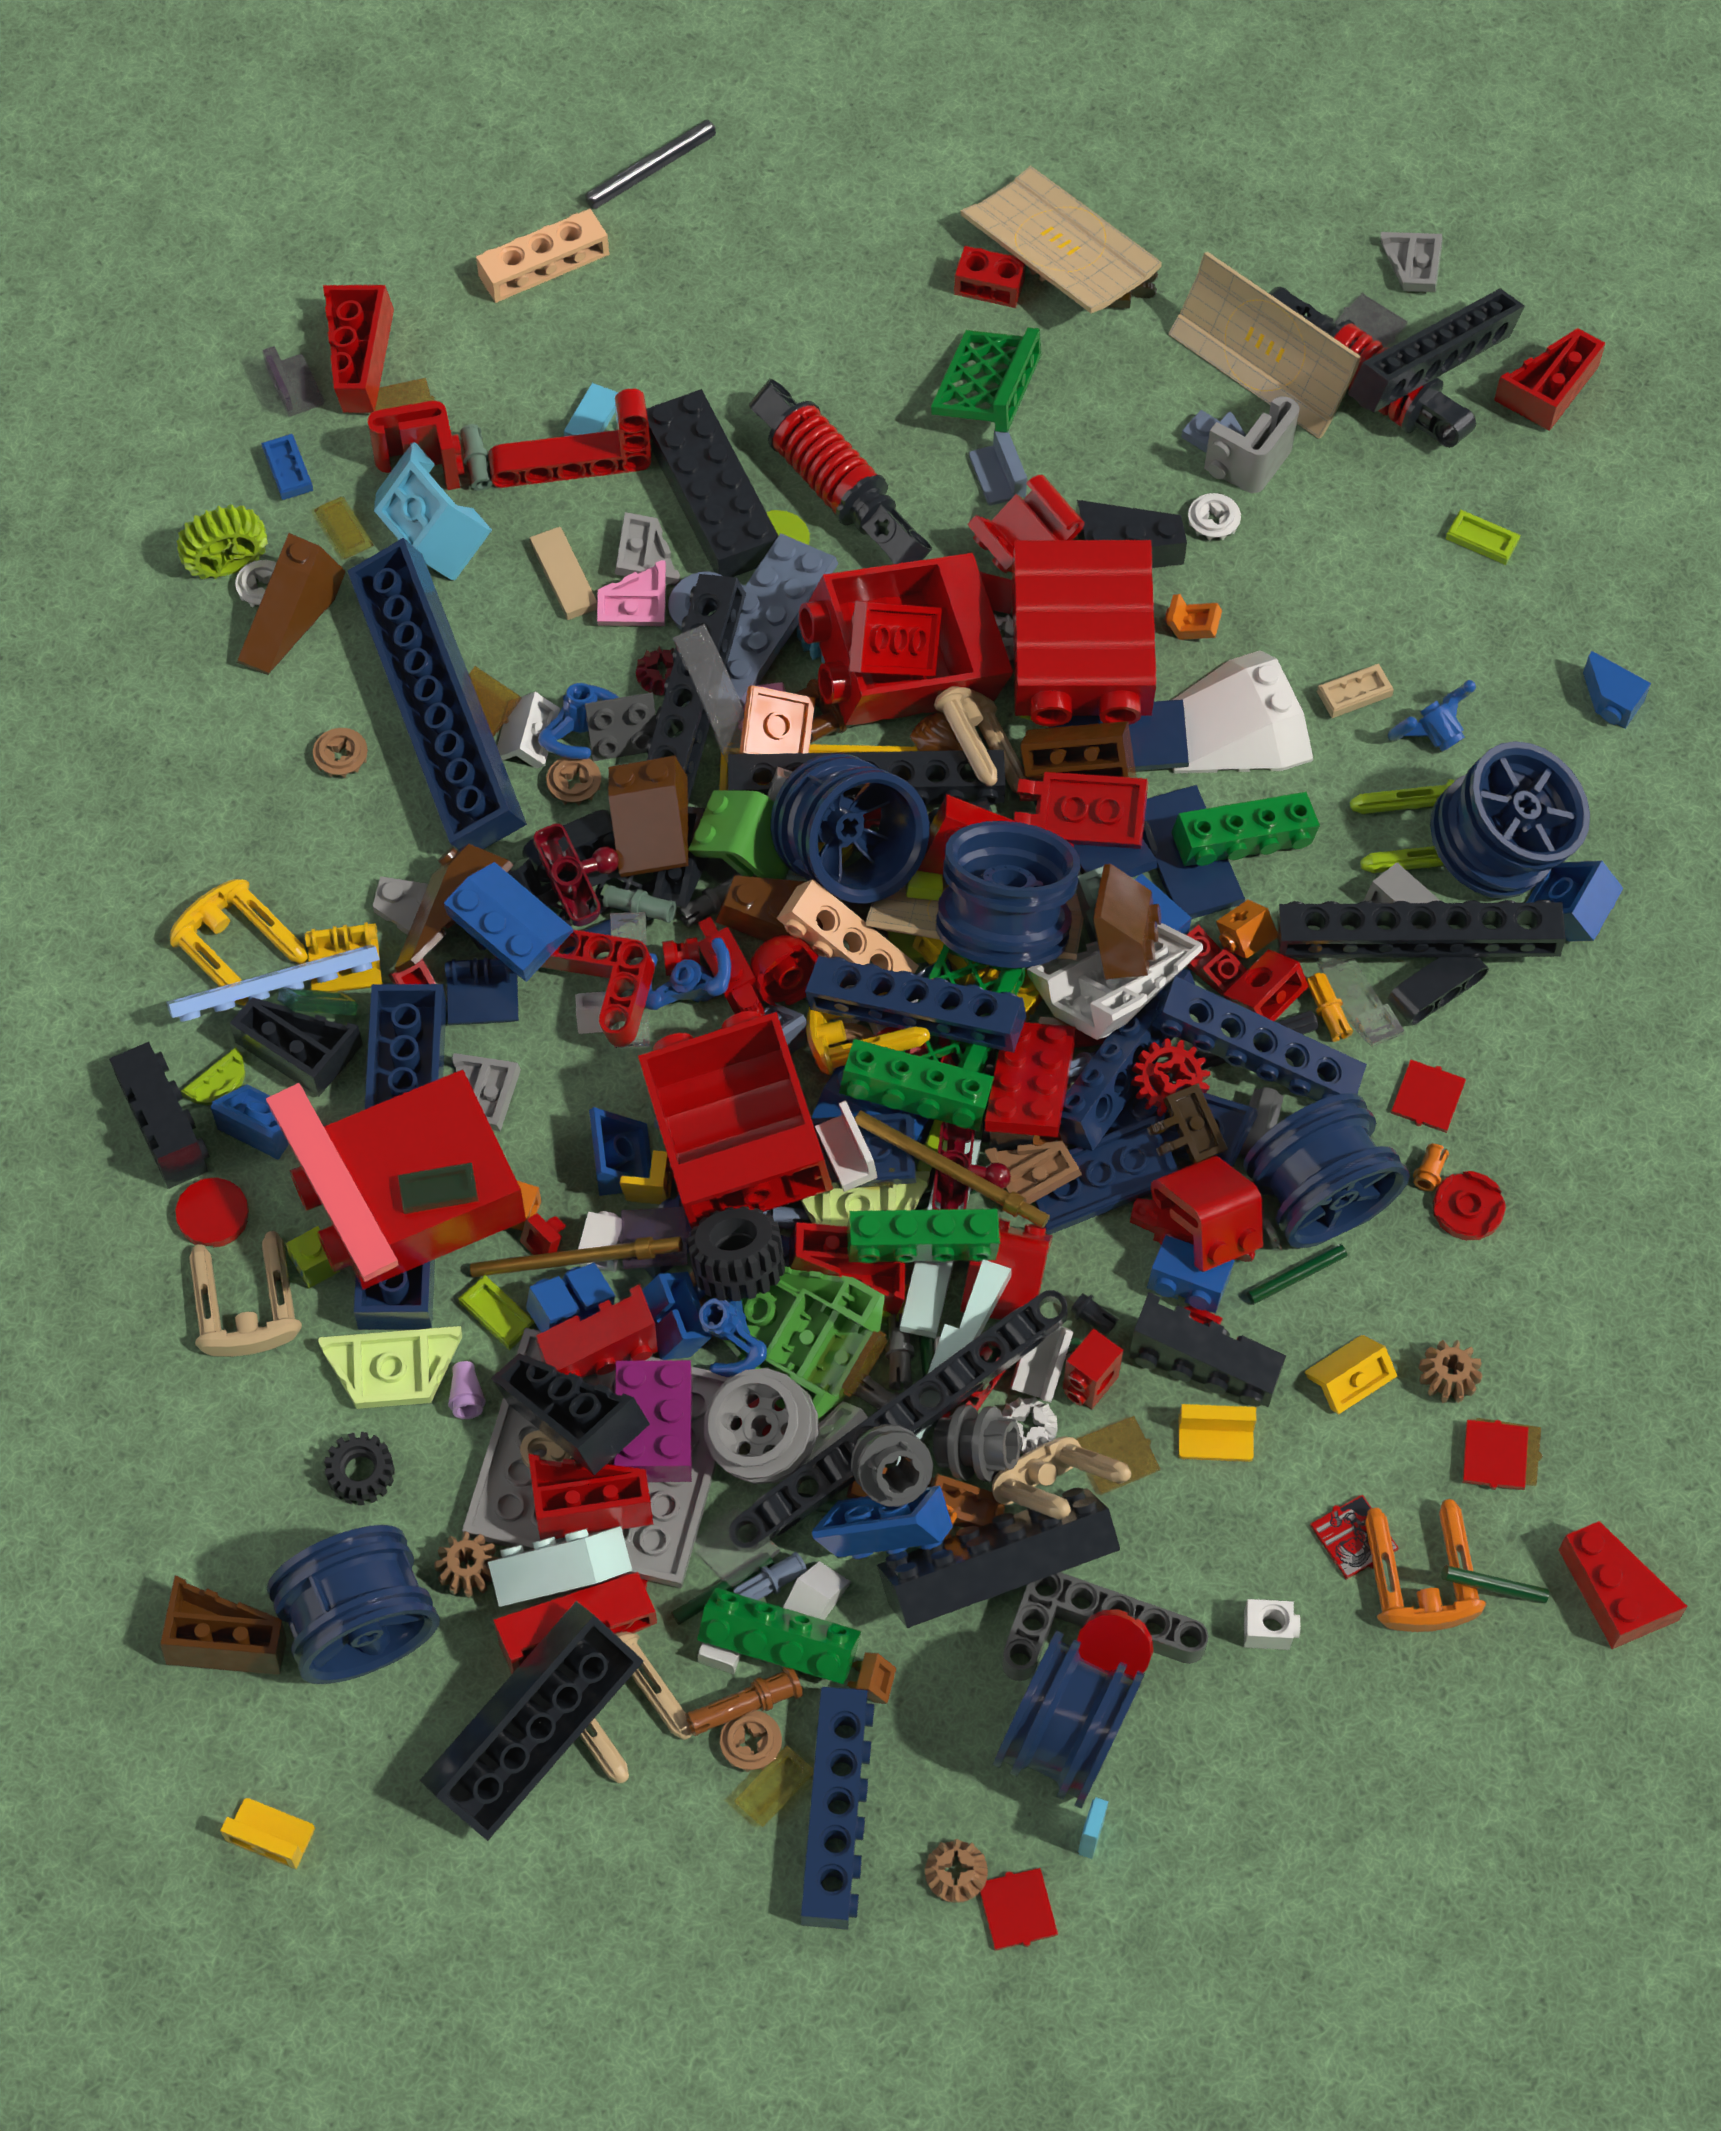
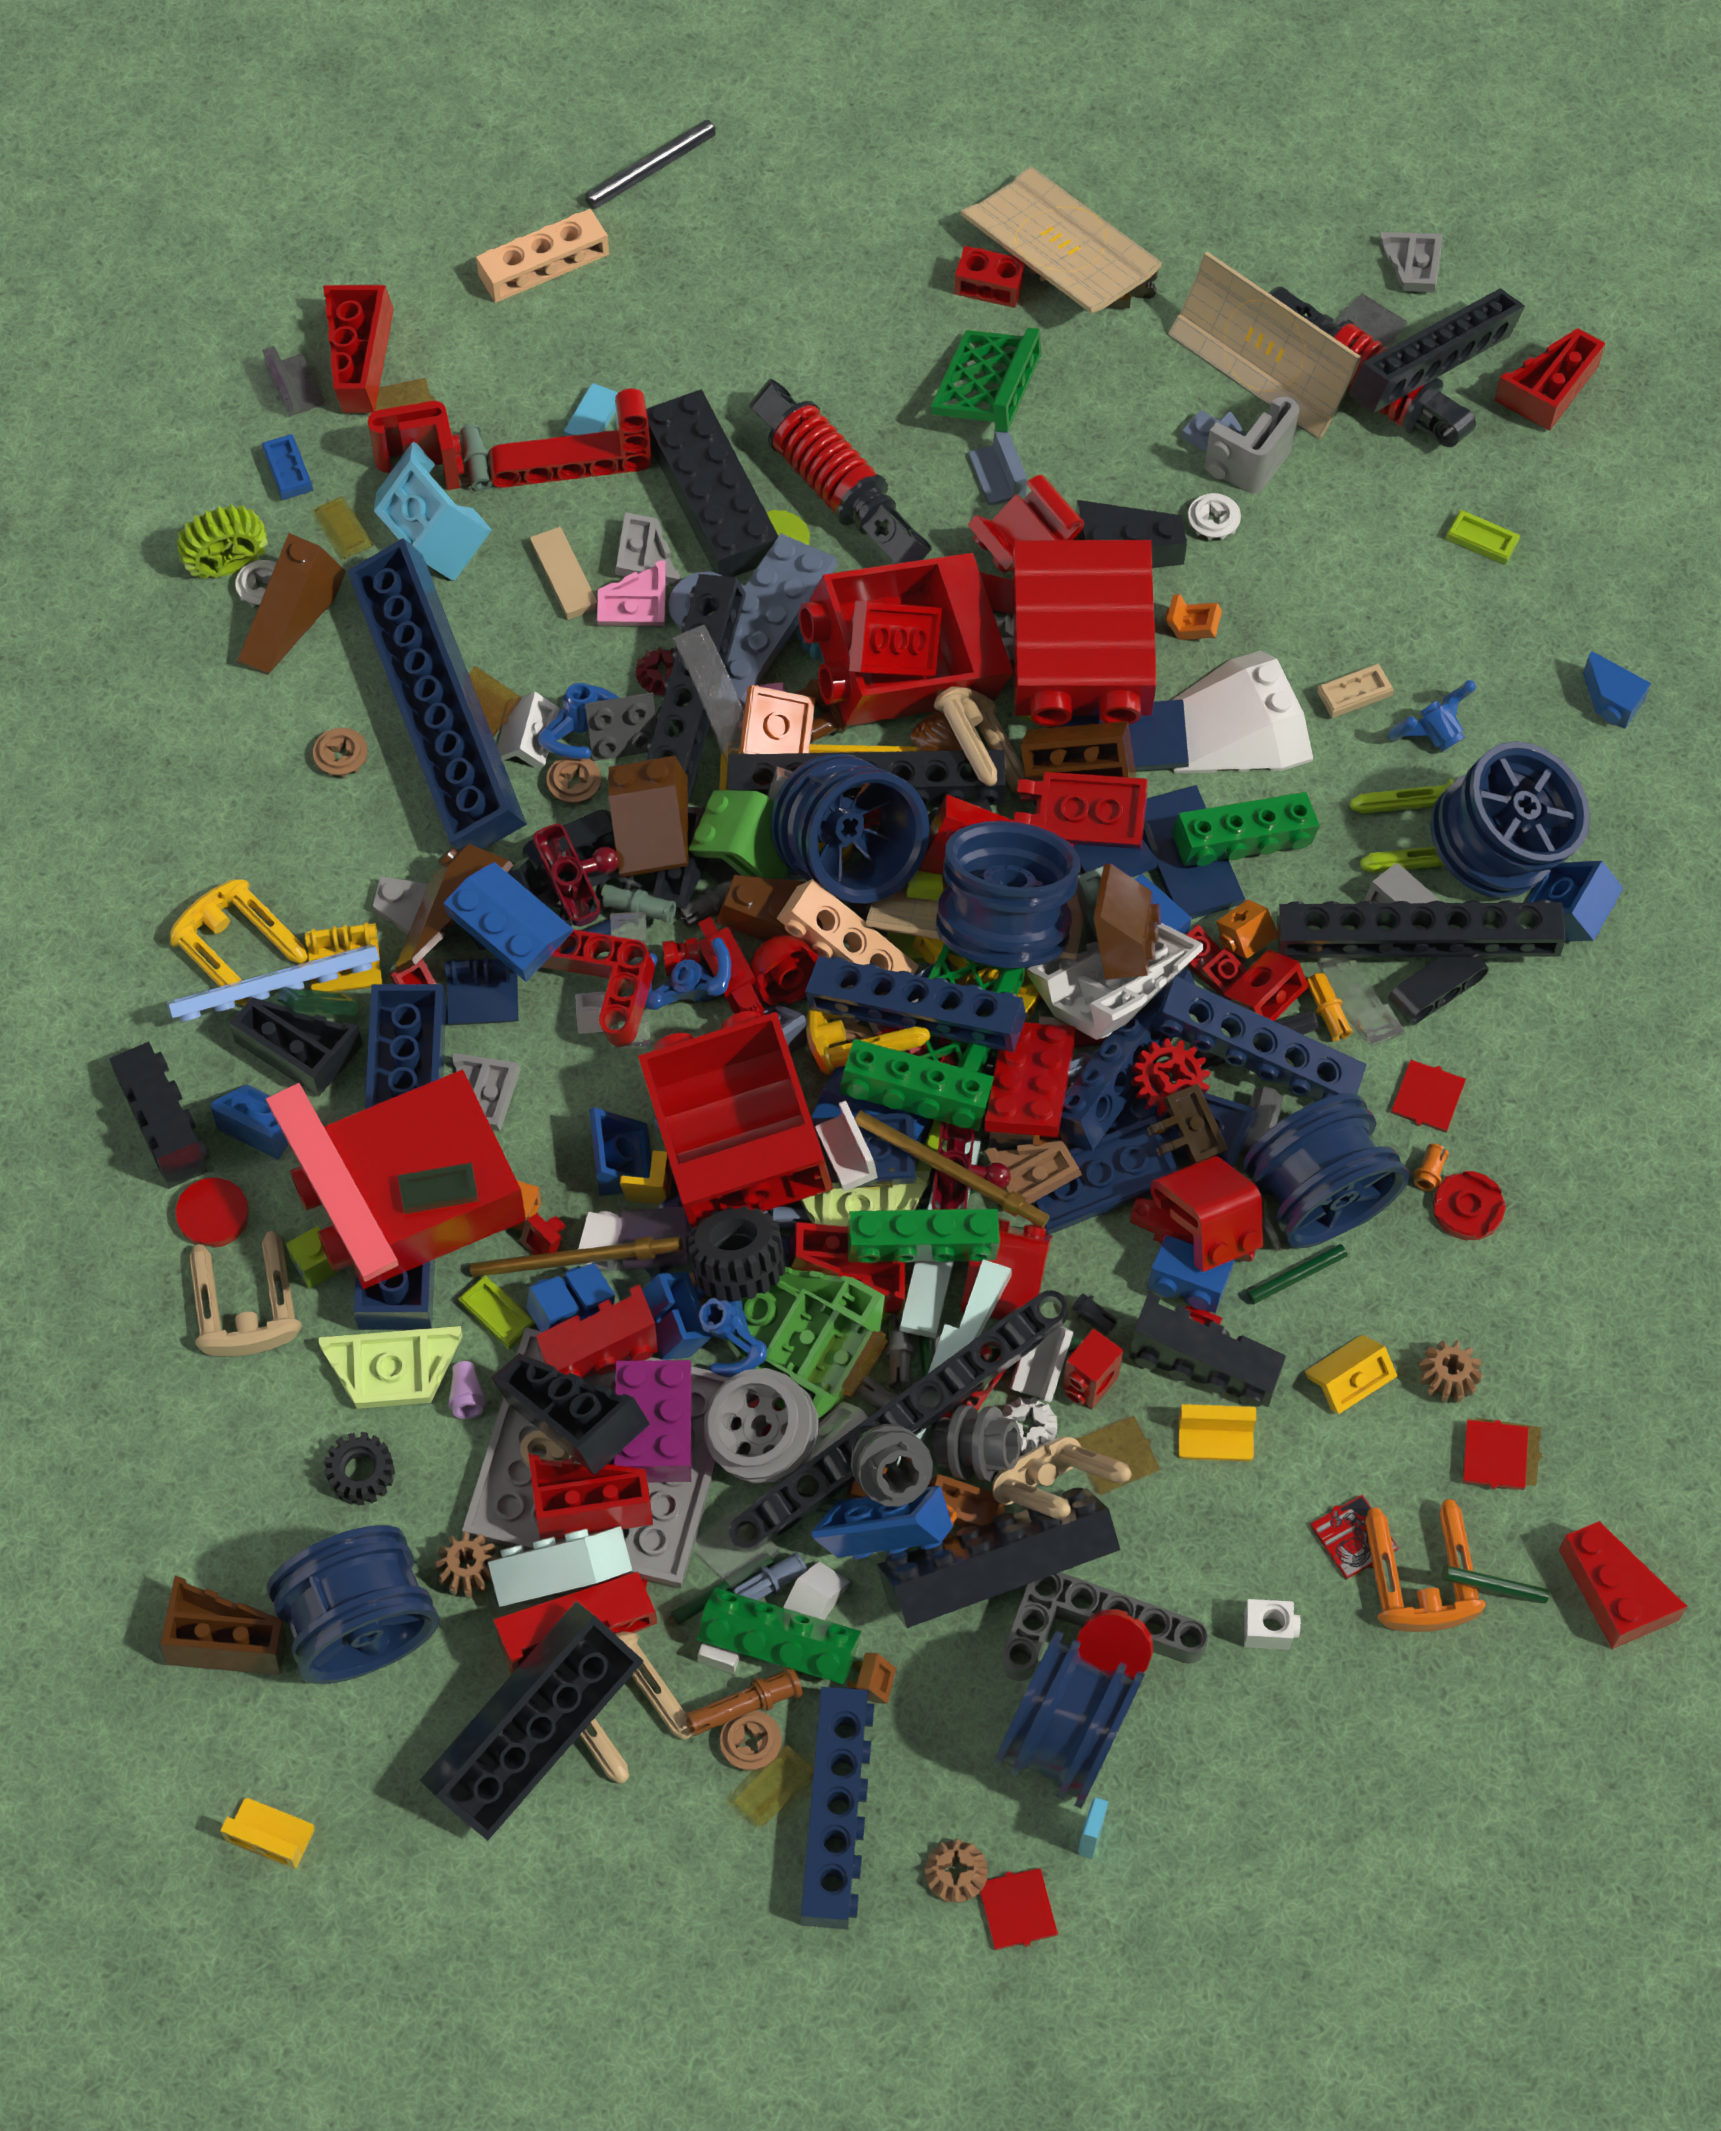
lime tile [181,1047,245,1106] -> none

